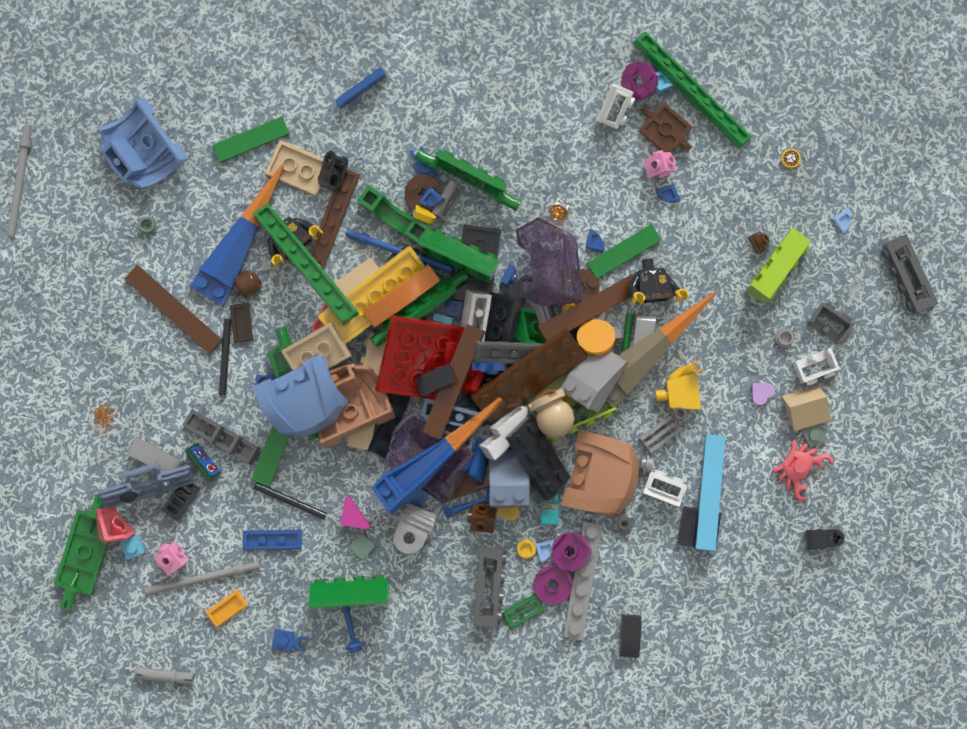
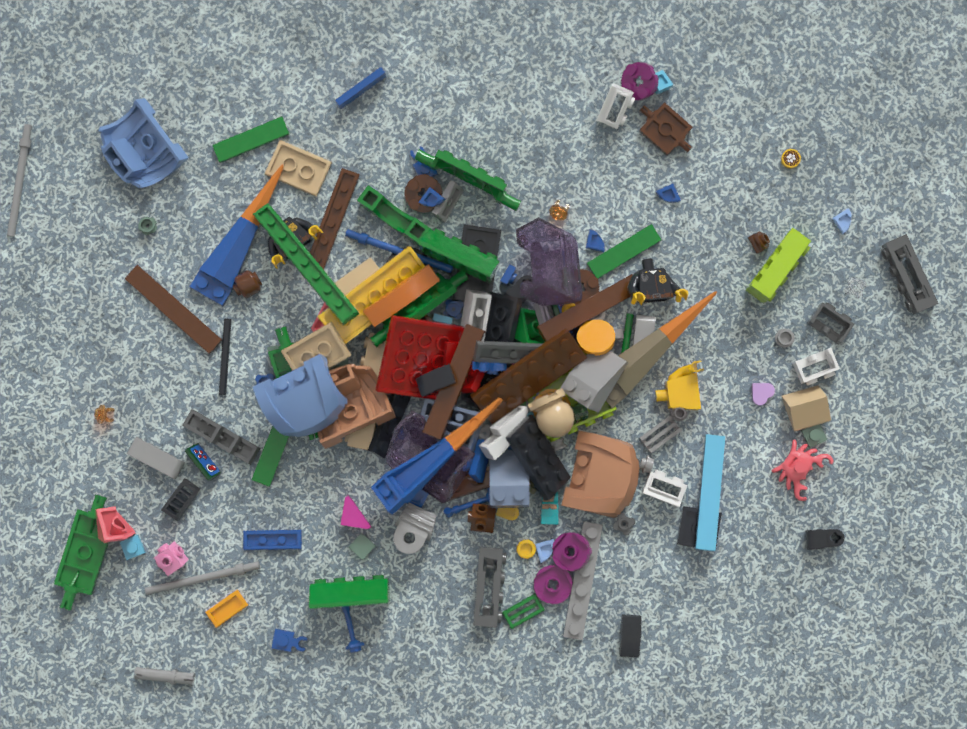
sand blue piece [97,461,195,508] -> none
dark brown tile [230,303,254,343] -> none
black bar [253,482,327,520] -> none
black piece [318,151,349,189] -> none
yellow tile [413,205,436,224] -> none
green tile [633,32,752,149] -> none
bright pink brick [643,150,677,179] -> none

